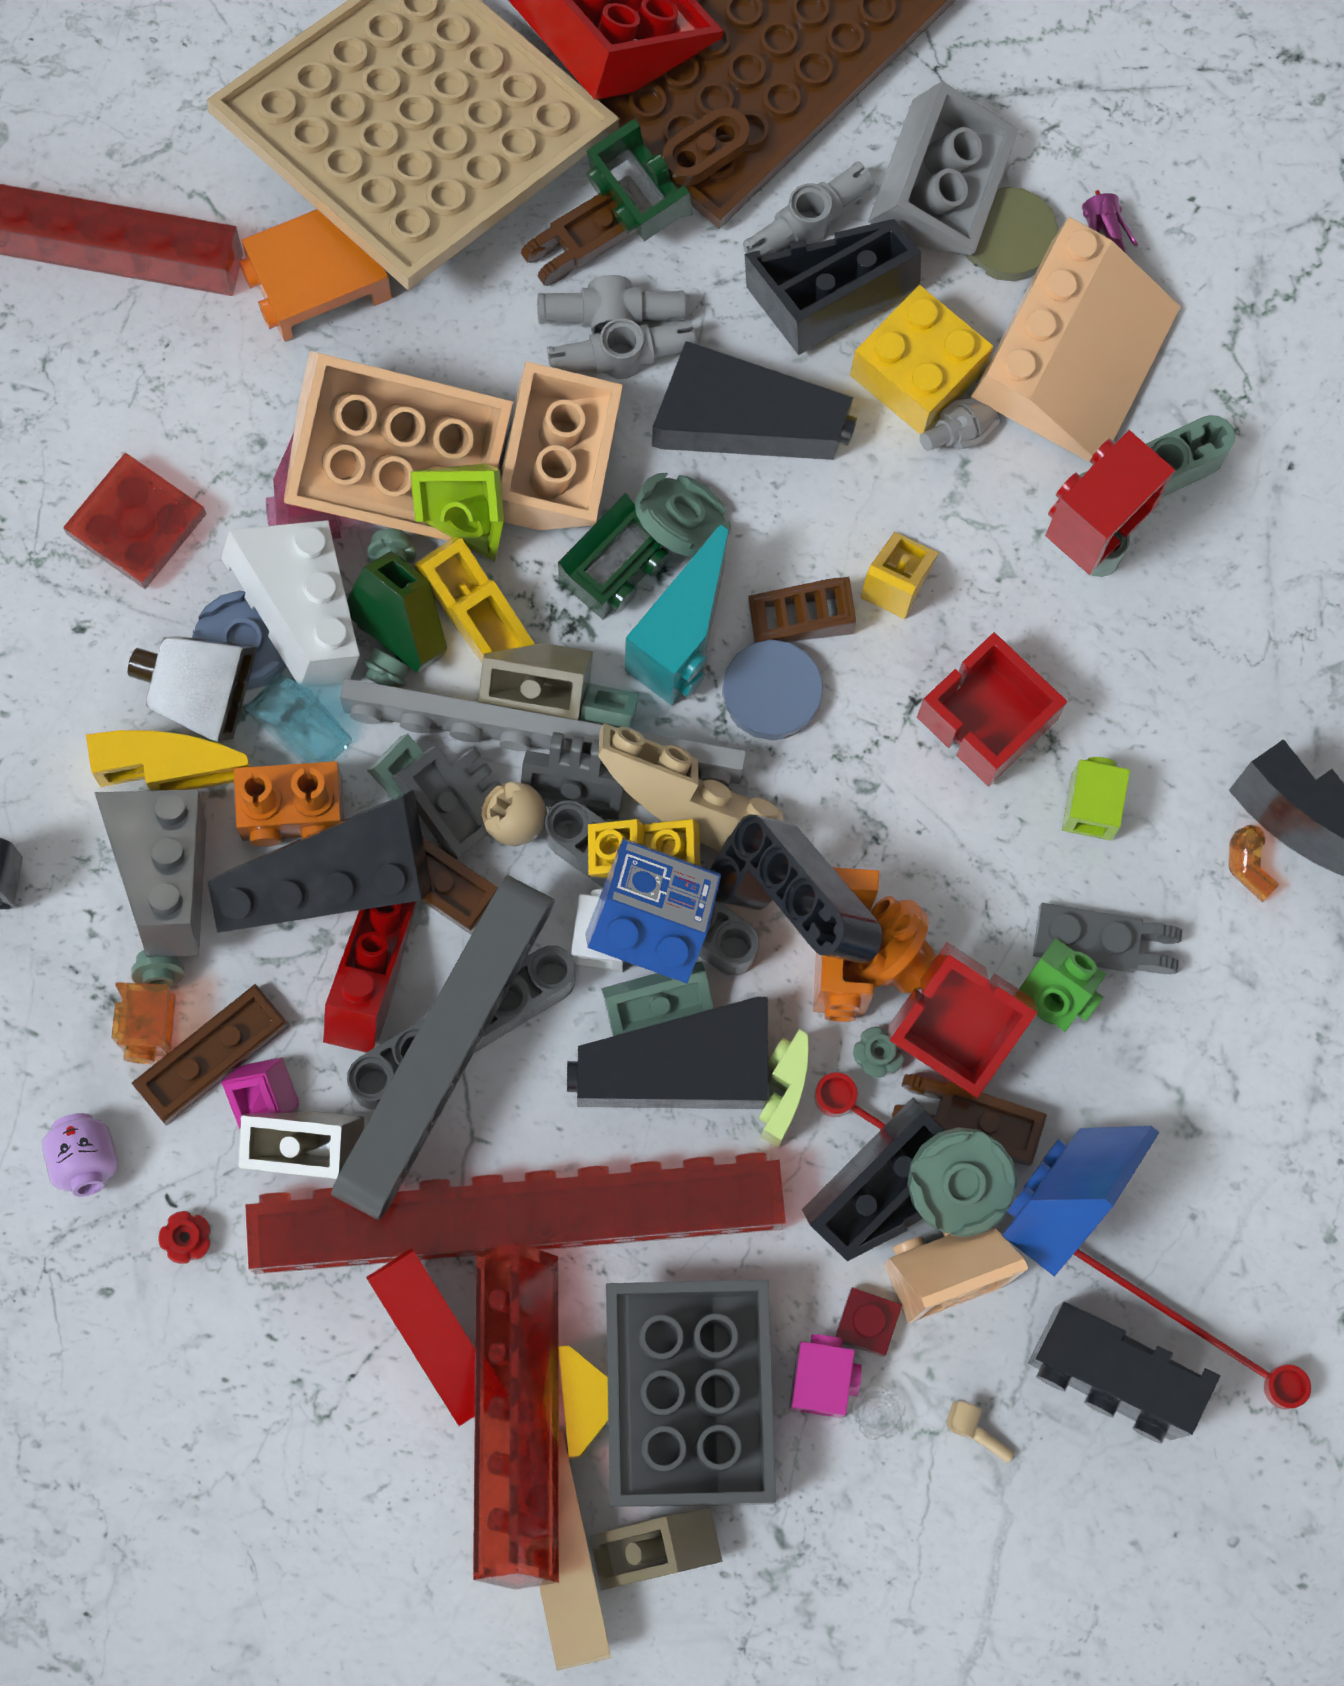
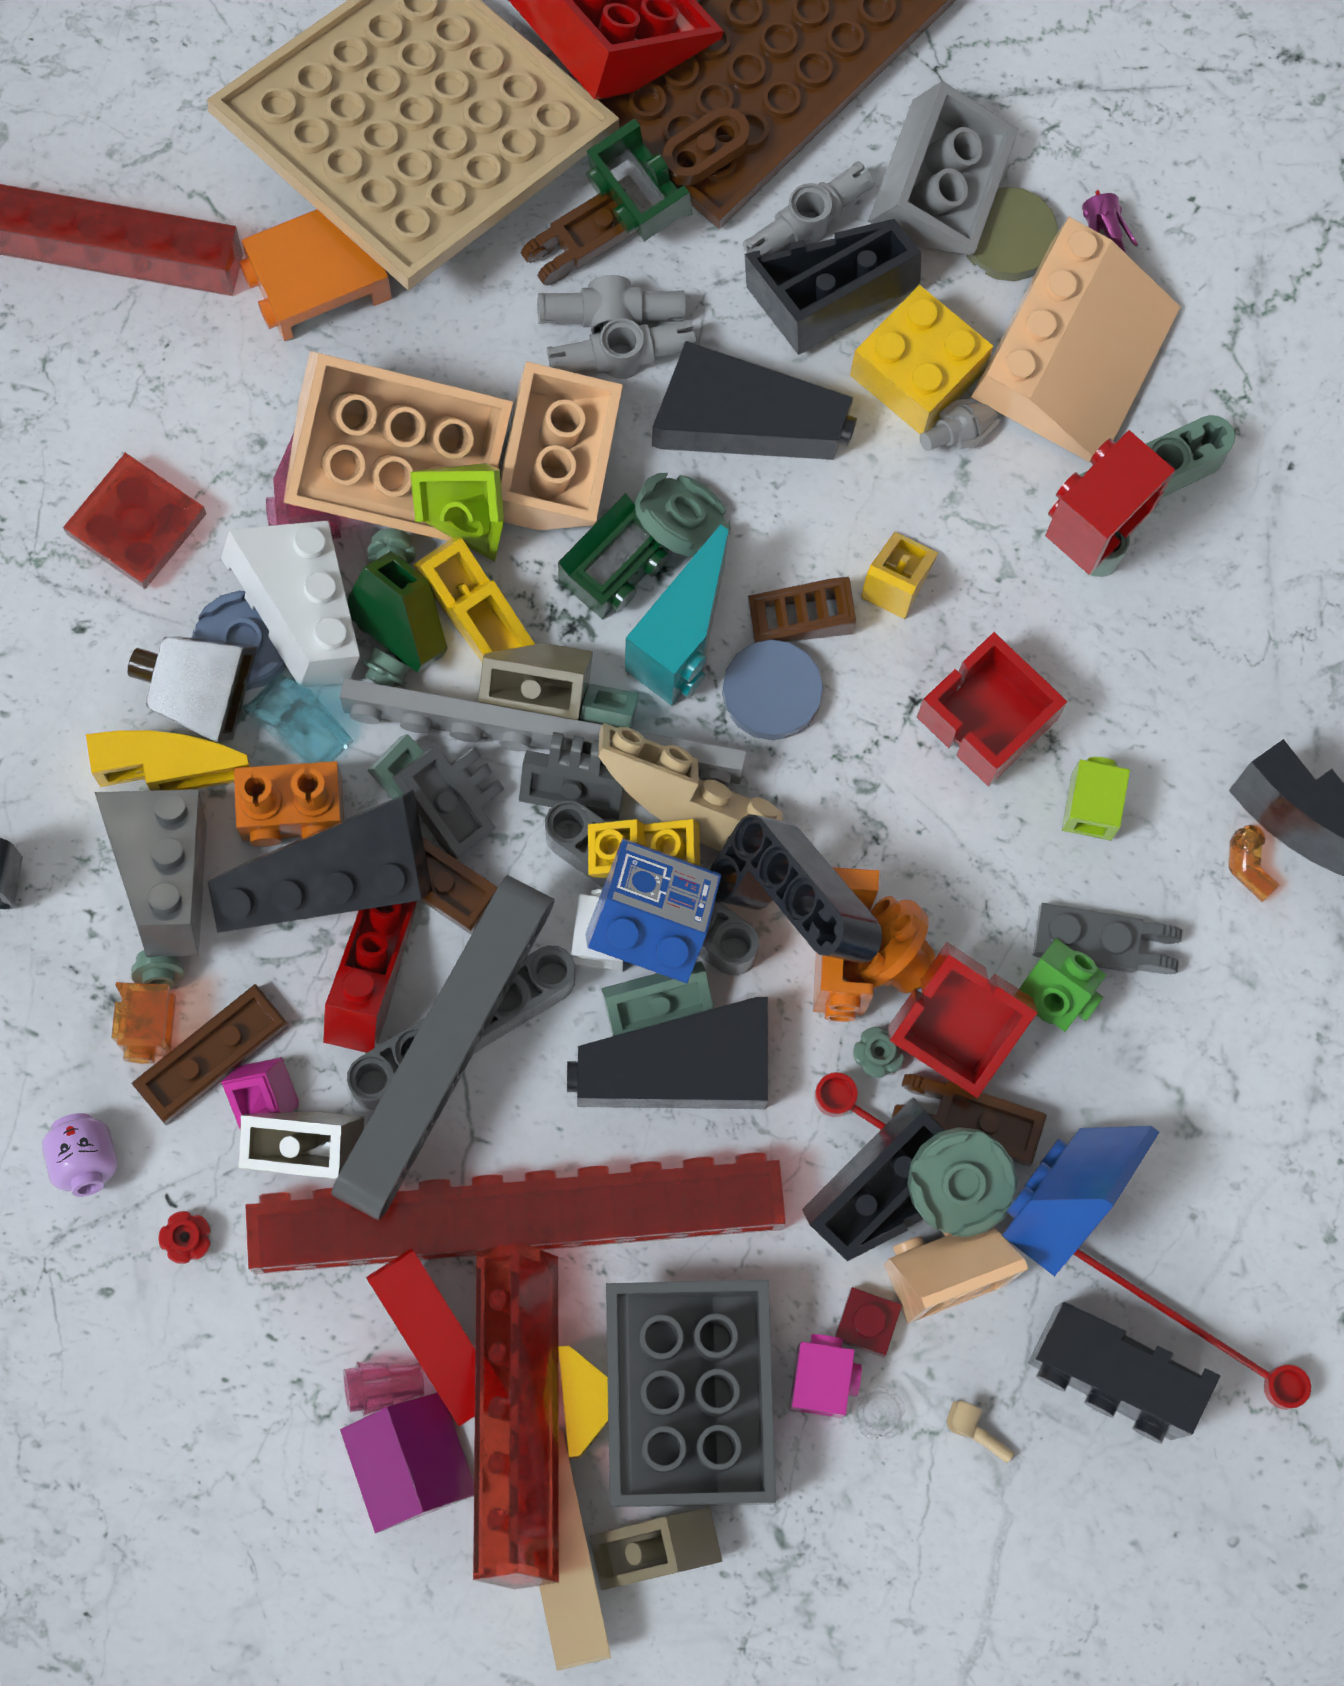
tan piece [481,781,547,847] -> none
yellowish green slope [759,1029,809,1148] -> none
none -> magenta slope [340,1392,478,1534]
none -> clear pink cone [343,1362,424,1416]

